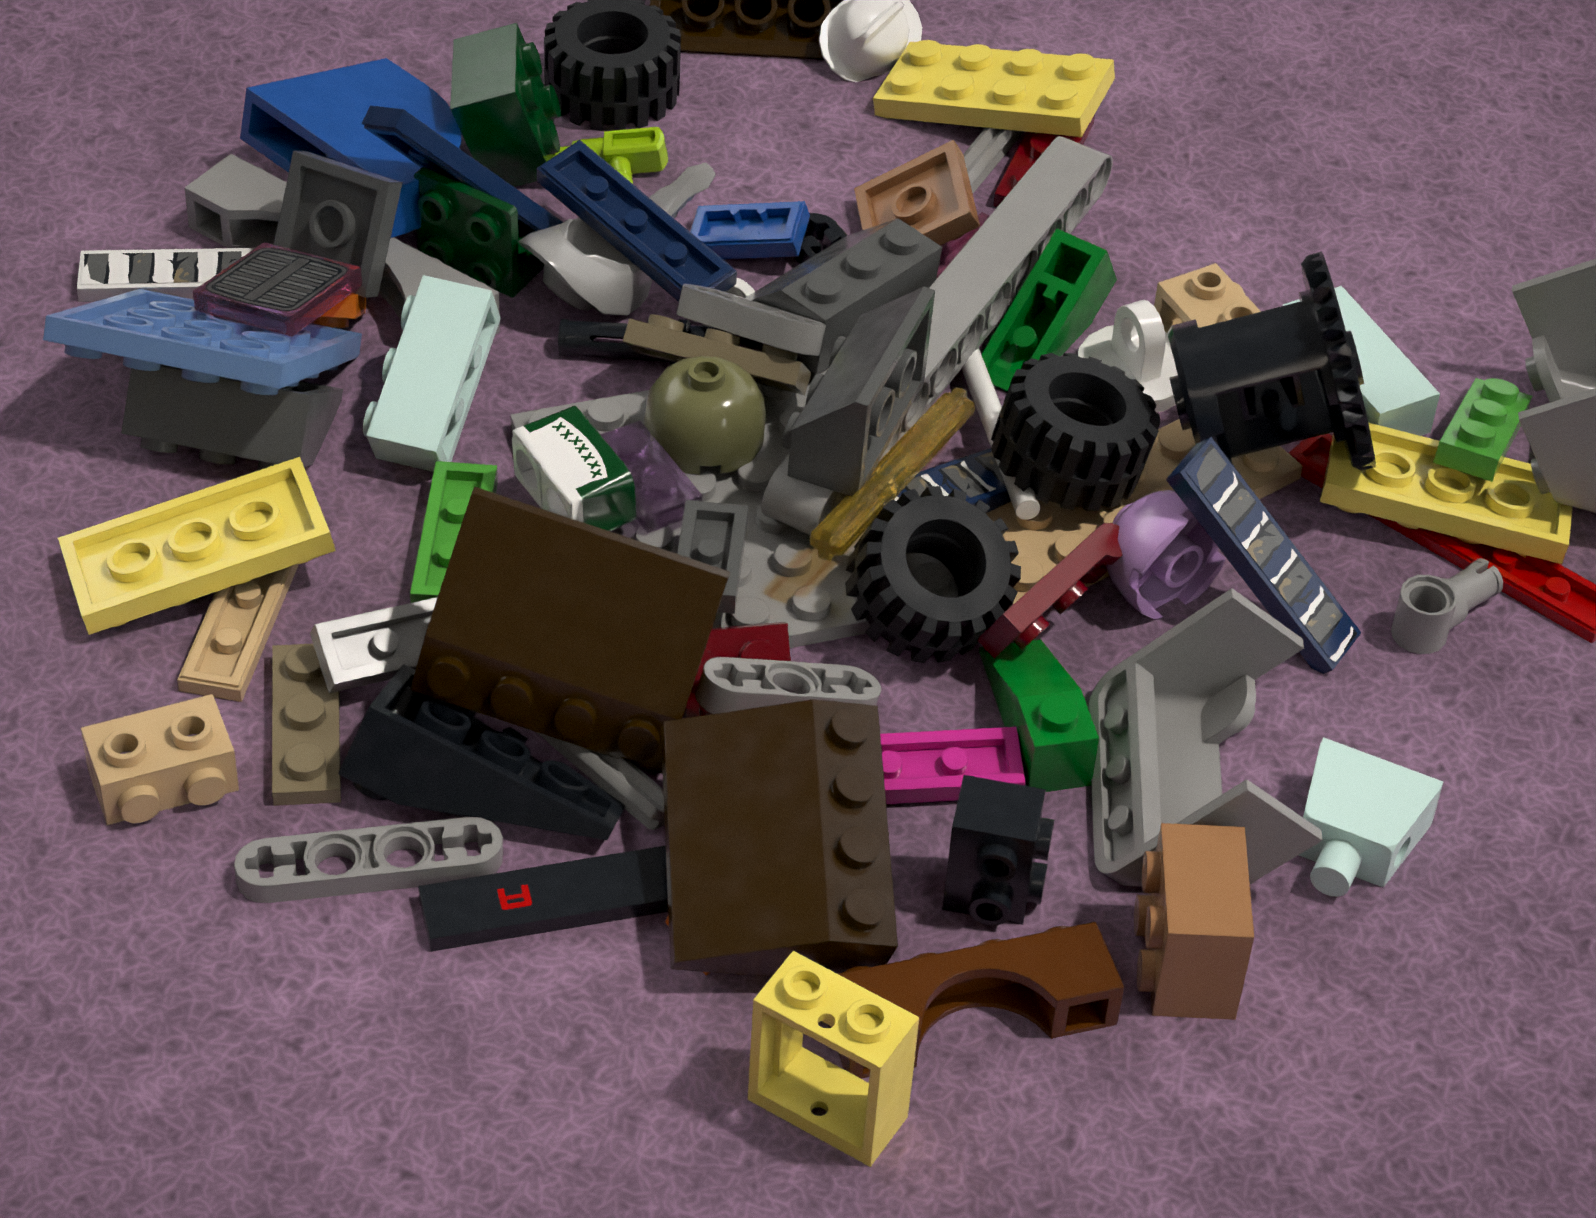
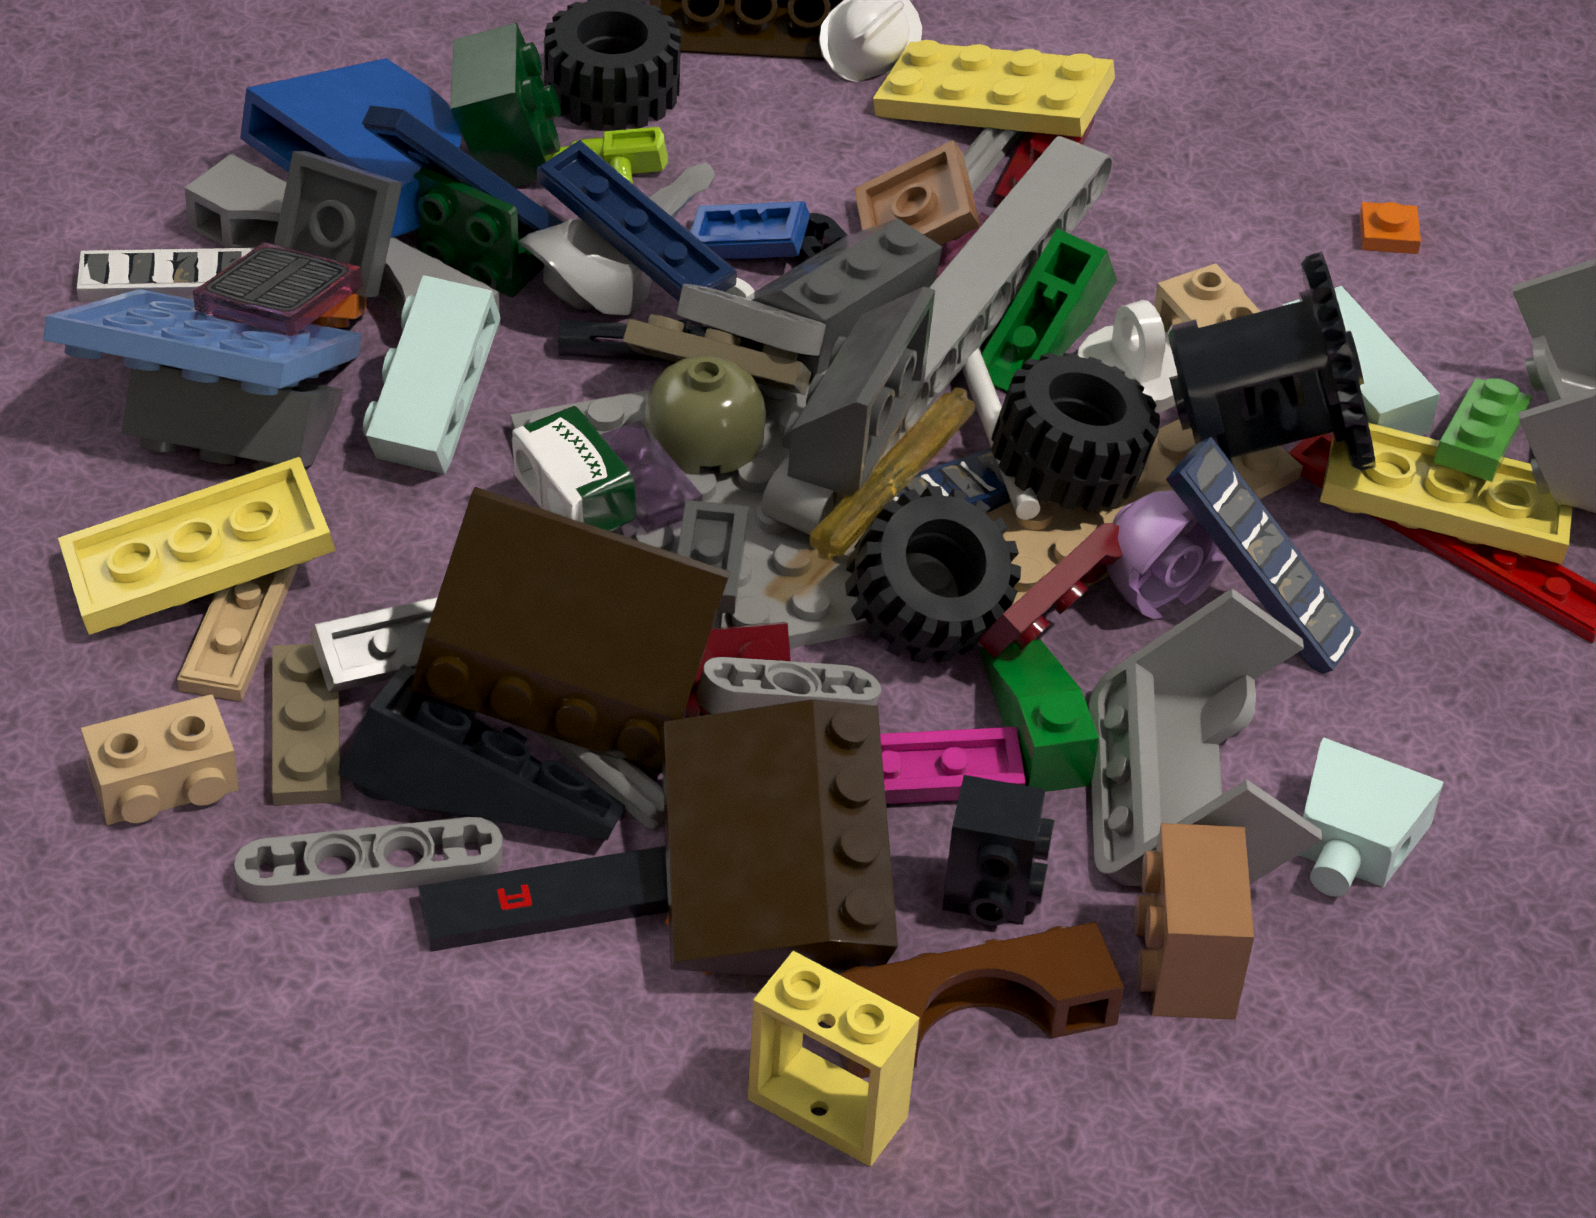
bright green plate [410,461,498,603] -> none
light grey pin [1391,558,1503,654] -> none
none -> orange plate [1359,202,1421,254]

